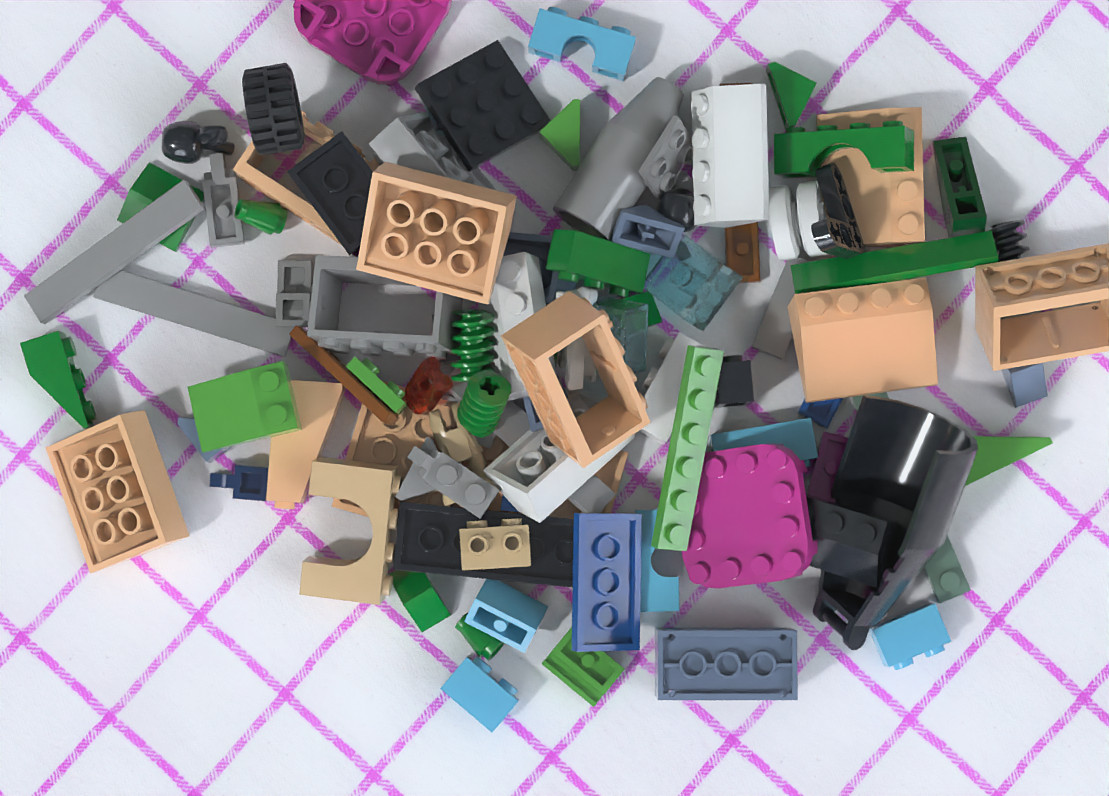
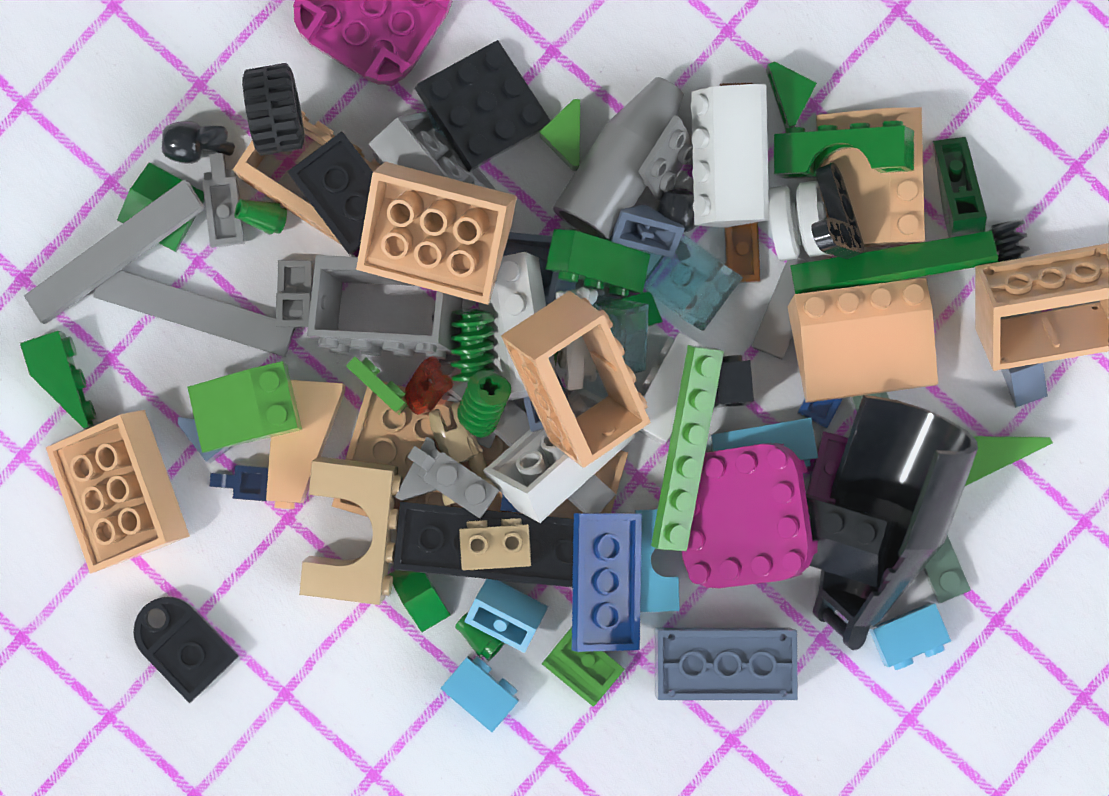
dark orange tile [289,325,400,427] -> none
medium azure arch [528,7,636,81] -> none
none -> black plate [133,597,240,704]

